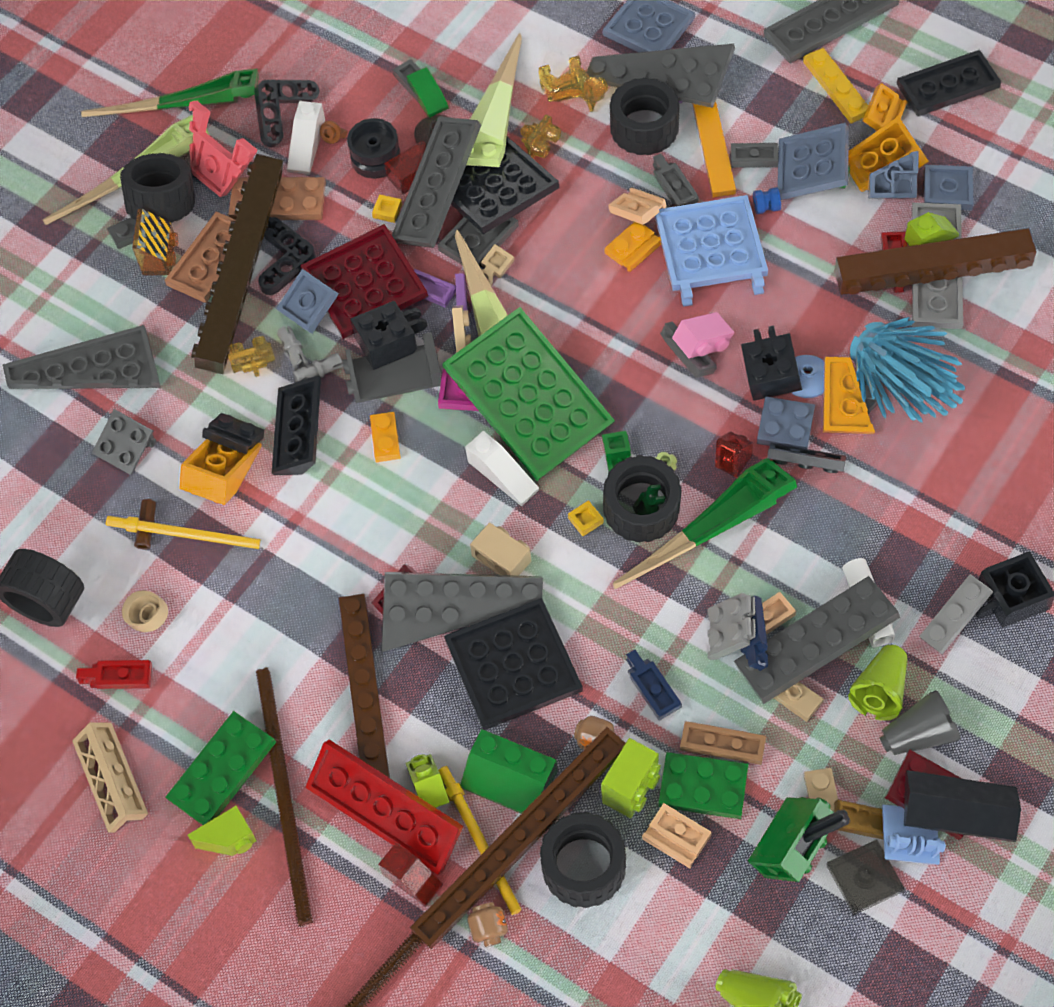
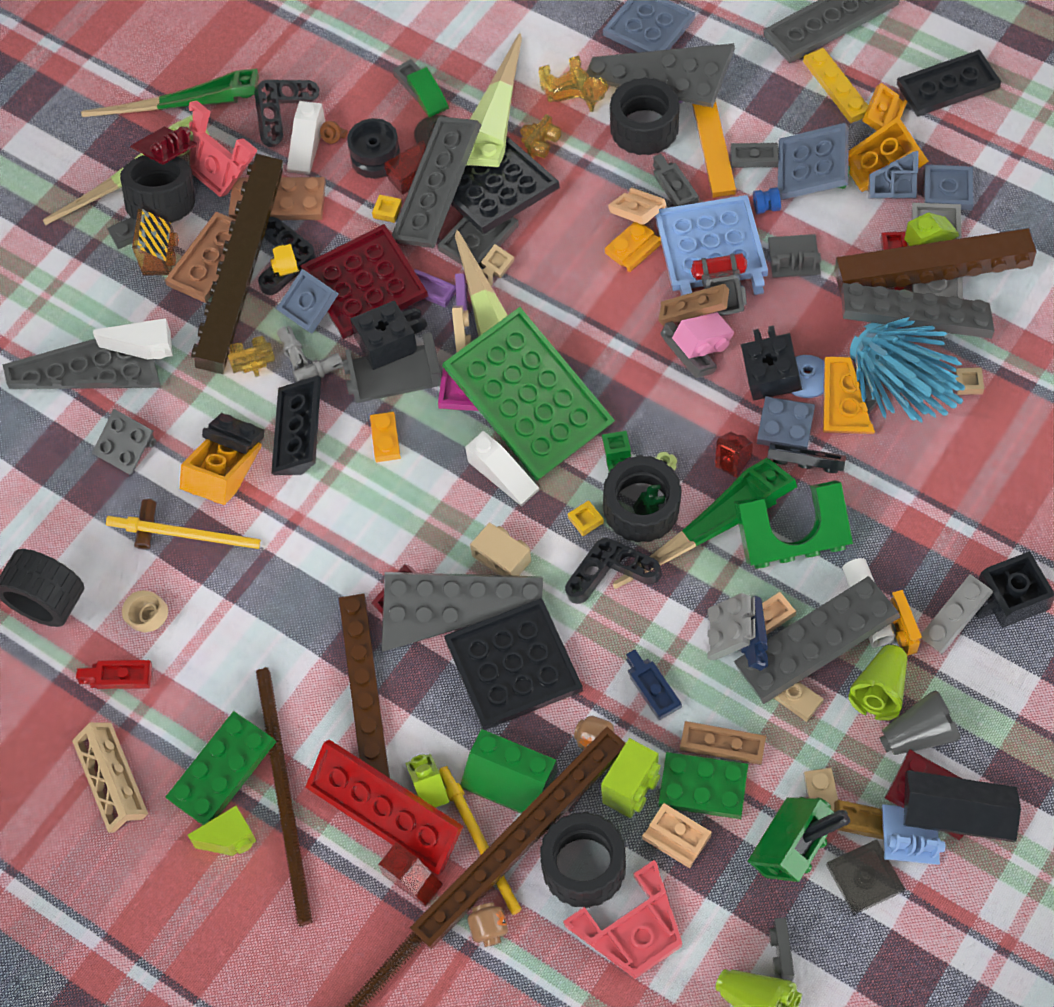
none -> white slope [93,318,173,360]
none -> dark red hinge [130,126,197,165]
none -> yellow plate [270,244,299,277]
none -> coral wing [563,860,683,979]
none -> black beam [565,538,662,604]
none -> medium nougat plate [658,284,729,326]
none -> dark grey piece [691,253,747,316]
none -> green arch [734,480,853,569]
none -> dark grey hinge [768,234,821,278]
none -> dark grey plate [769,918,794,982]
none -> dark grey plate [841,283,995,339]
none -> light orange plate [890,590,922,656]
none -> tan plate [955,368,984,395]

